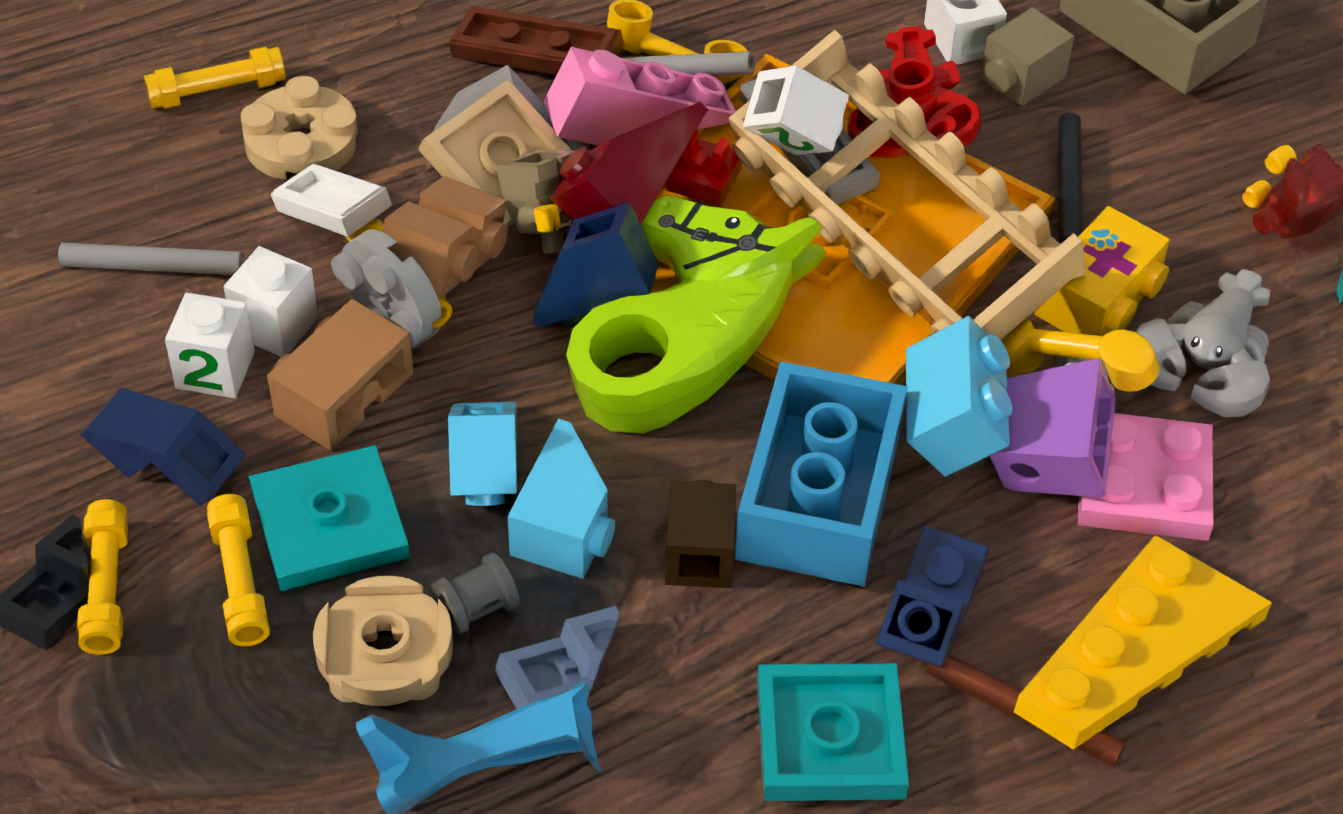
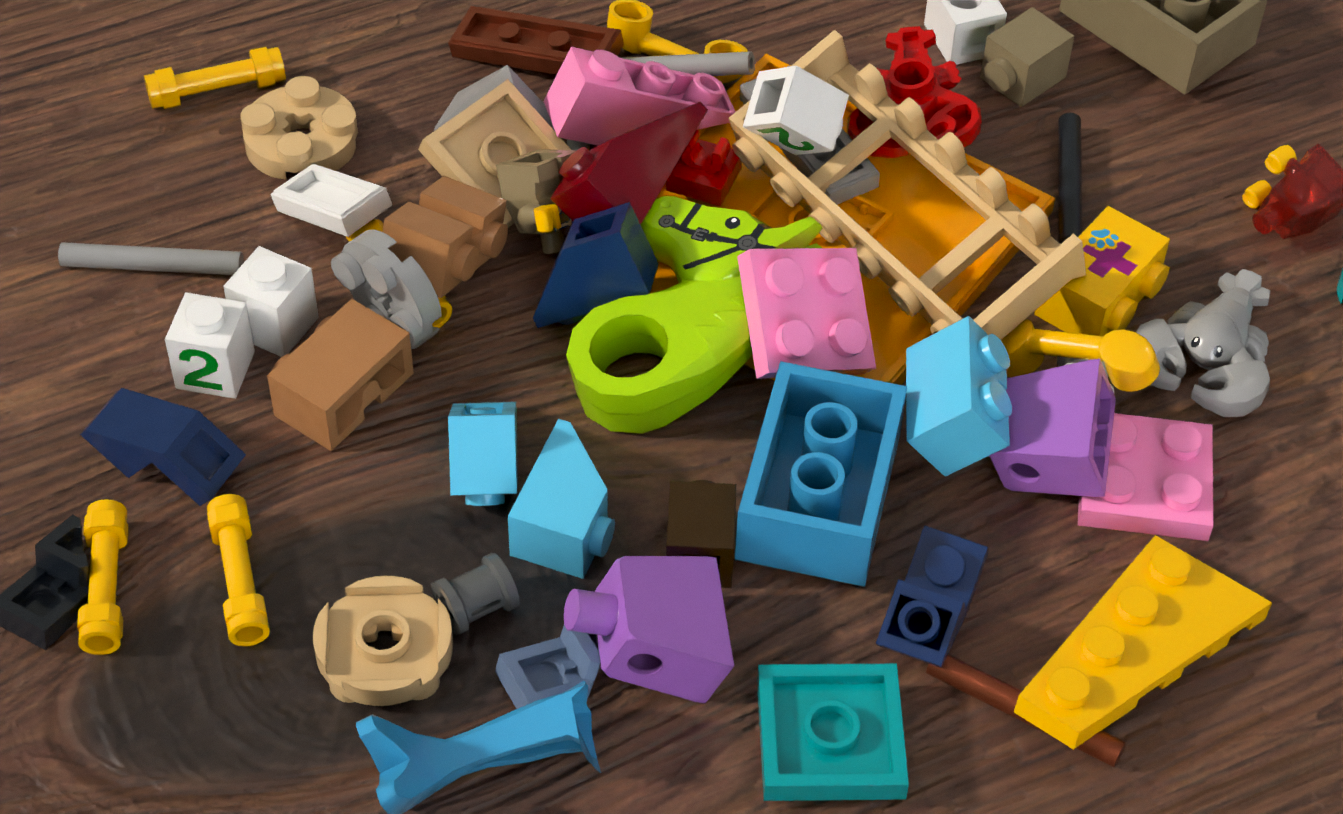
teal plate [249,445,410,591] -> none
none -> medium lavender torso [564,556,734,703]
none -> bright pink plate [737,248,876,379]

